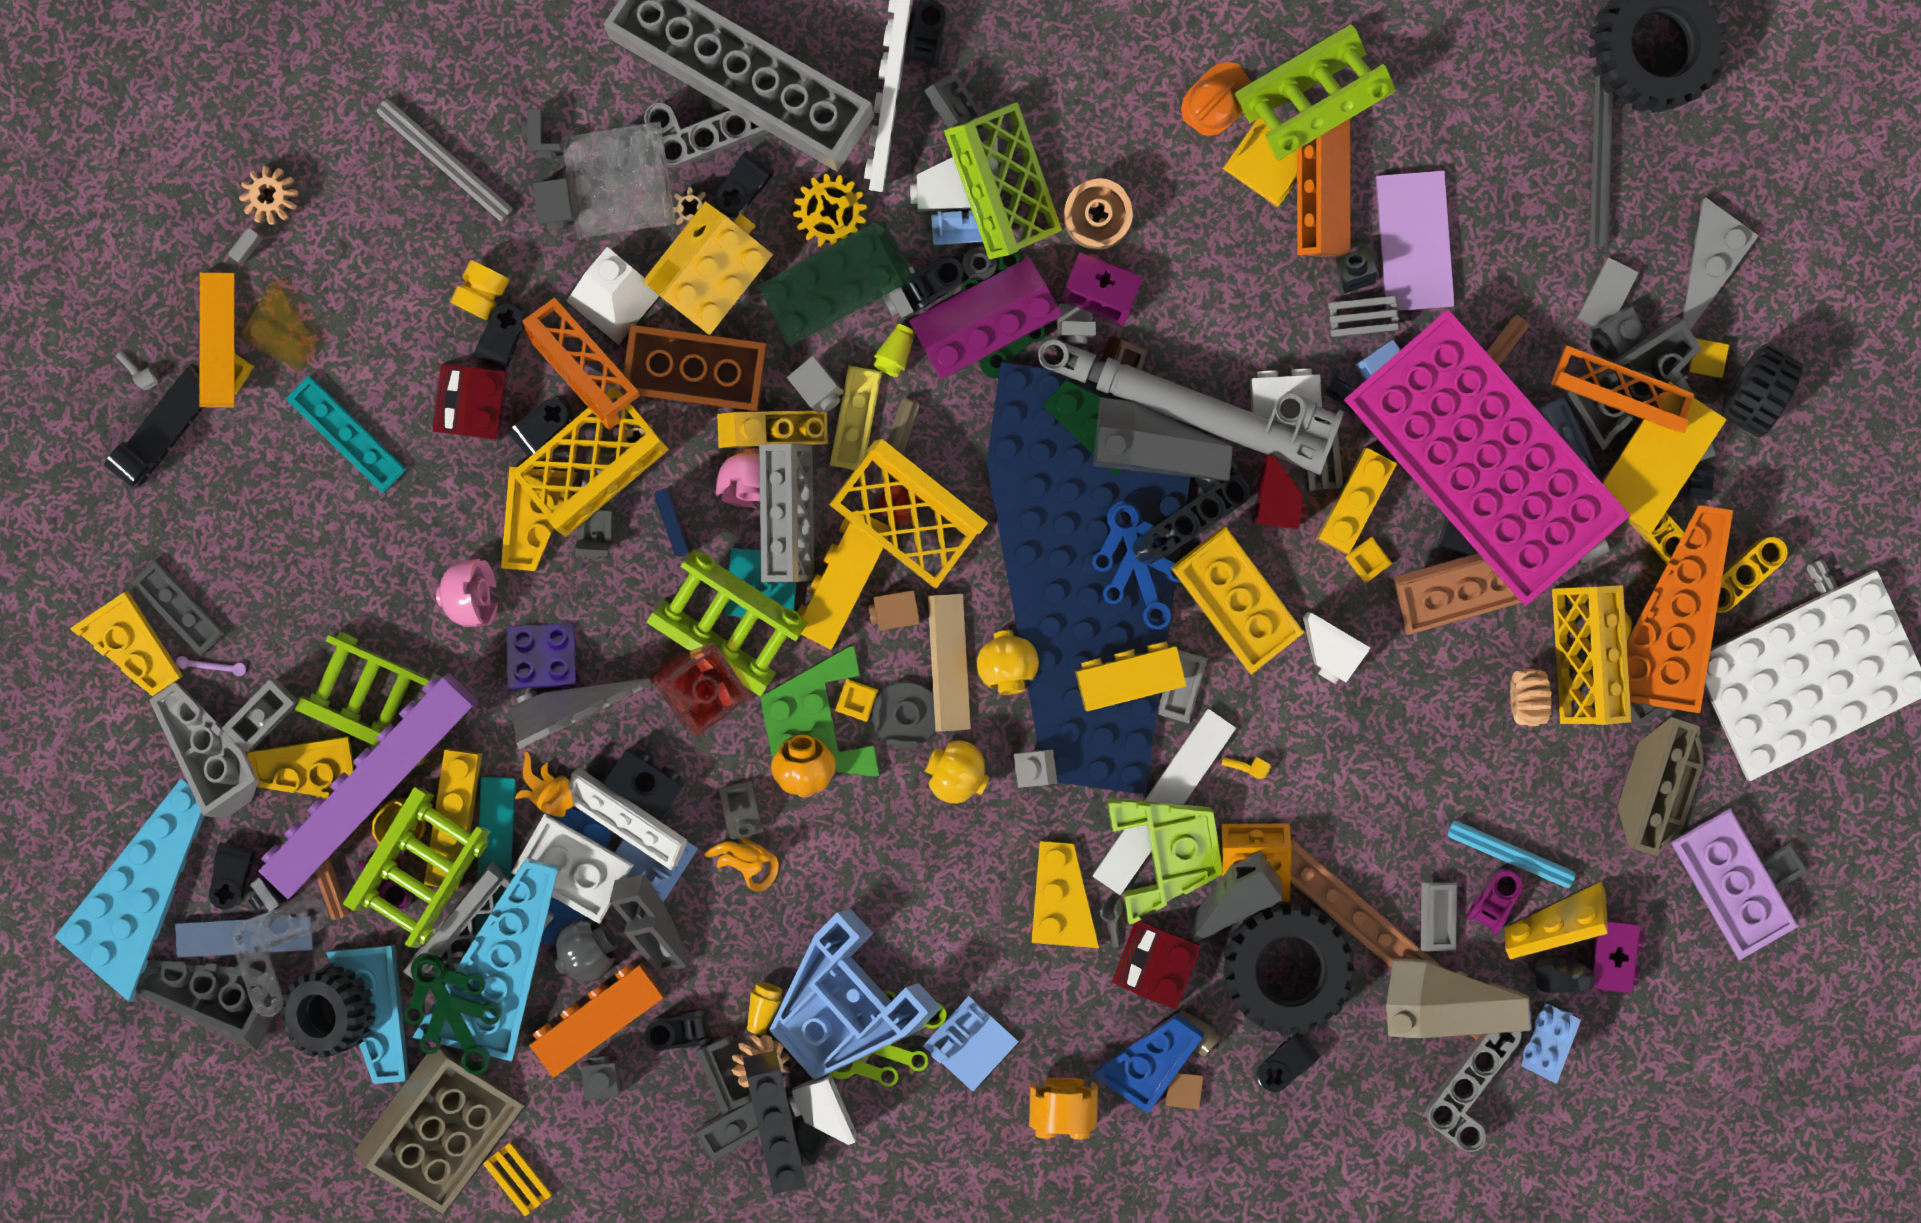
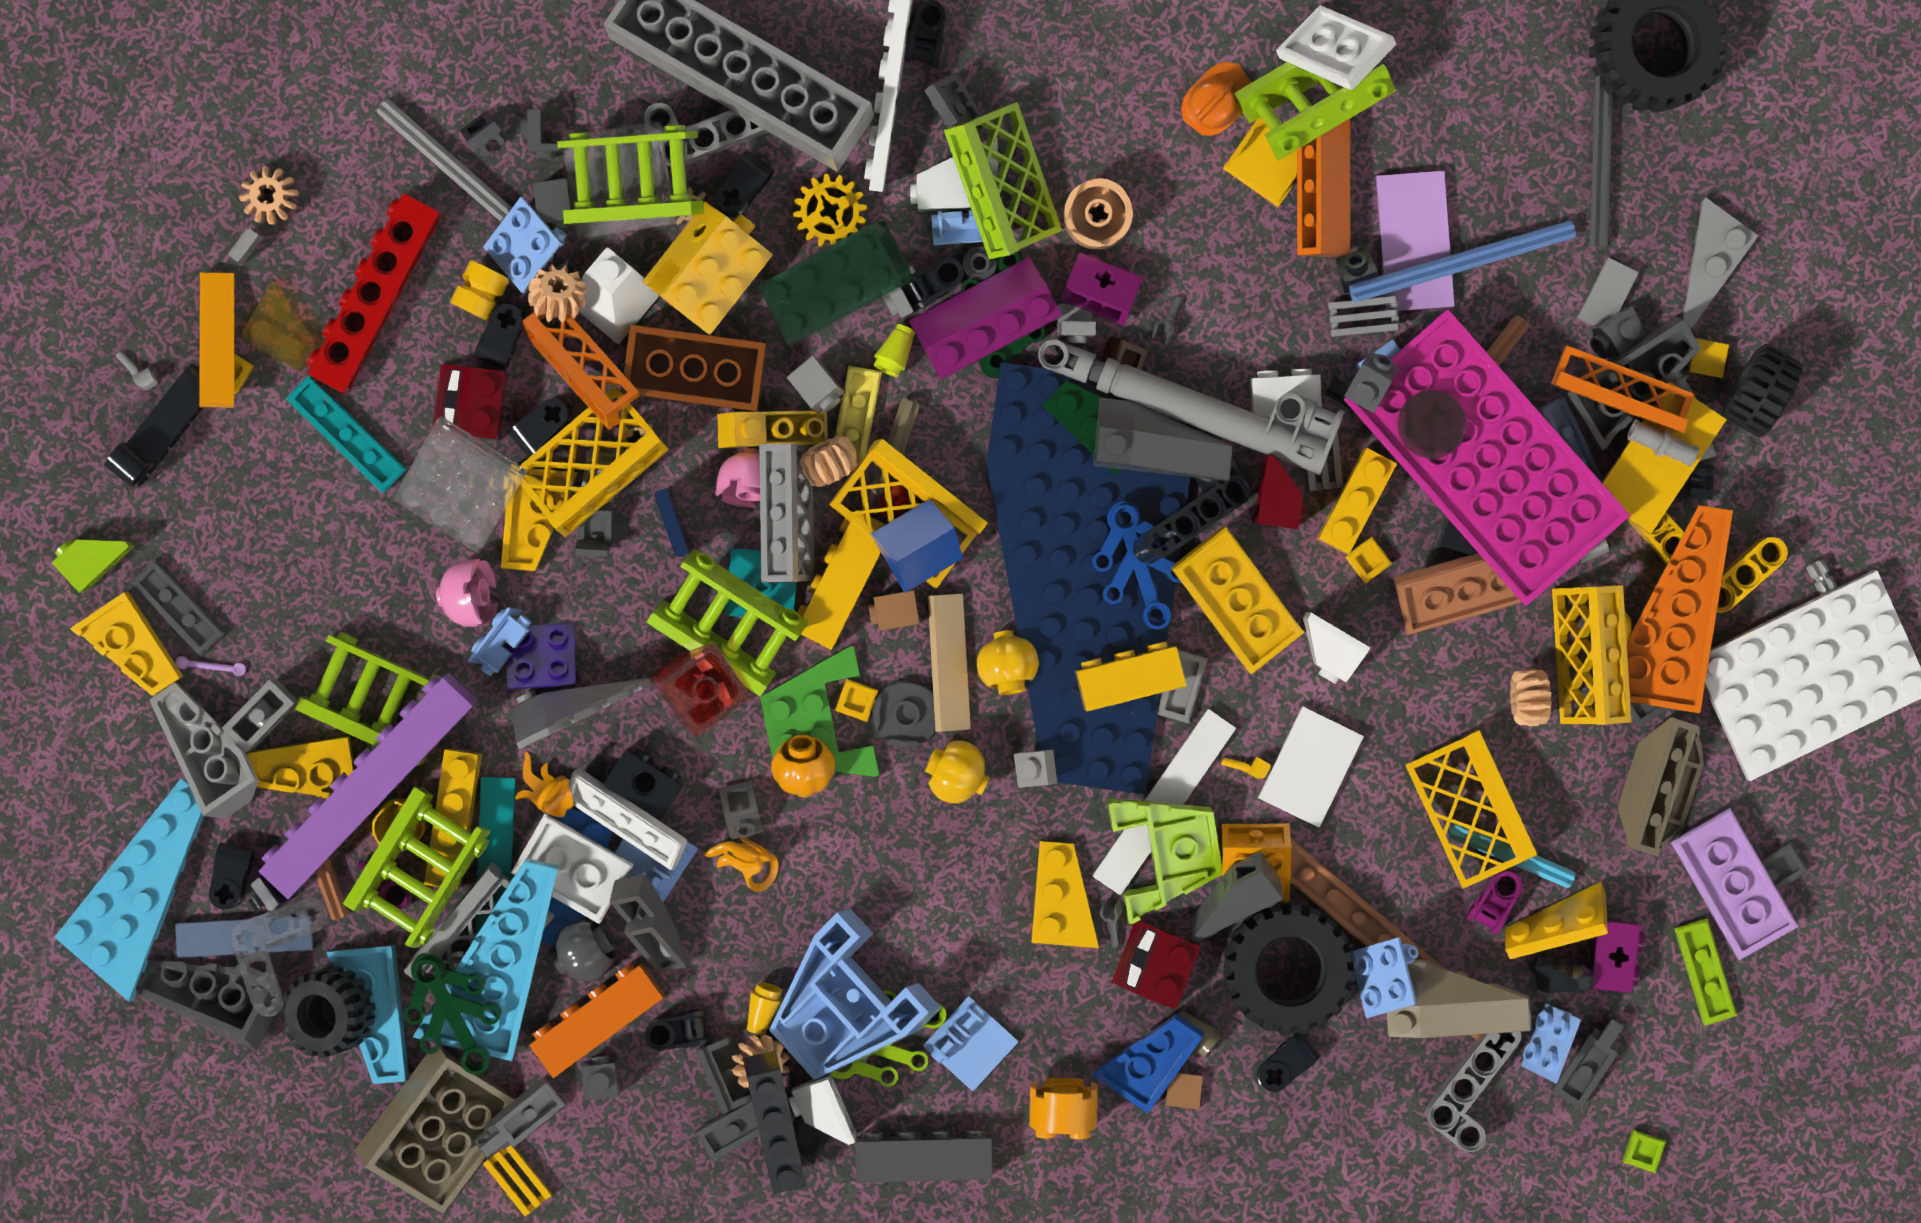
light grey tile [1421,882,1457,951] -> none
none -> lime slope [52,539,135,593]
none -> red brick [307,193,443,394]
none -> clear plate [393,416,528,554]
none -> black tile [460,110,504,157]
none -> light blue hinge [467,607,532,676]
none -> dark grey hinge [474,1077,565,1157]
none -> light blue hinge [483,197,566,293]
none -> light nougat gear [528,264,586,324]
none -> lime fence [557,125,704,224]
none -> light nougat gear [799,436,859,487]
none -> dark grey brick [855,1129,993,1183]
none -> blue slope [871,499,963,593]
none -> dark grey hand [1152,296,1183,345]
none -> white tile [1257,706,1364,827]
none -> white tile [1276,5,1396,91]
none -> dark grey bracket [1344,352,1400,413]
none -> medium blue axle [1349,221,1576,302]
none -> light blue hinge [1353,937,1418,1018]
none -> clear smoke tile [1397,390,1467,459]
none -> yellow fence [1405,731,1538,889]
none -> dark grey hinge [1551,1017,1624,1109]
none -> lime tile [1622,1129,1666,1173]
none -> light grey pin [1627,419,1699,467]
none -> lime tile [1674,918,1737,1026]

